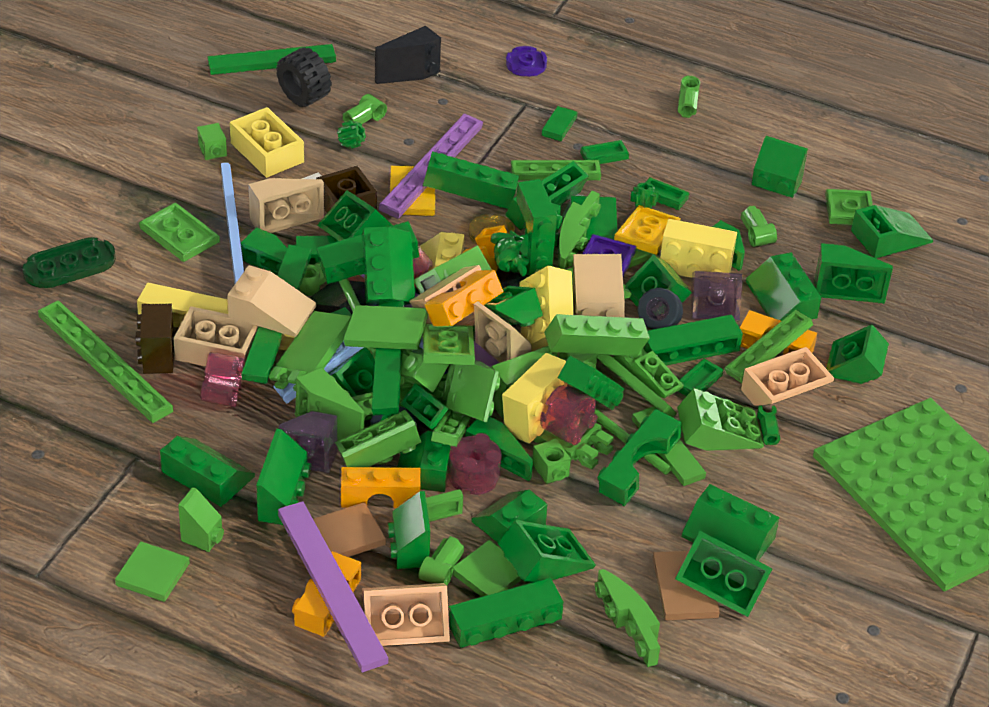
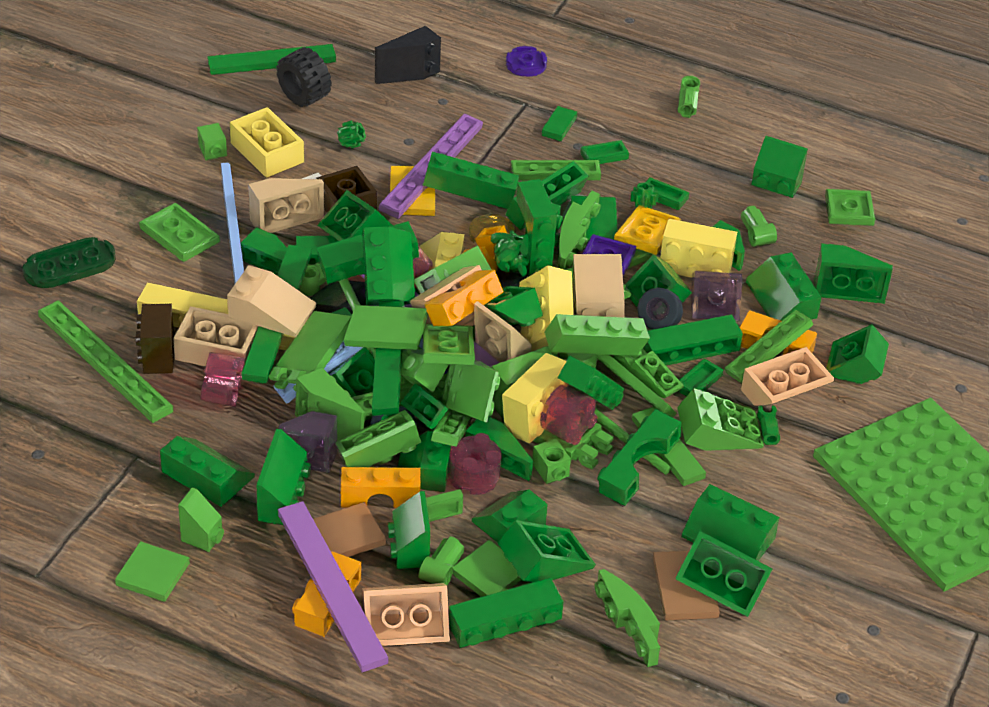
bright green piece [343,94,387,124] -> none
green slope [851,205,933,258] -> none

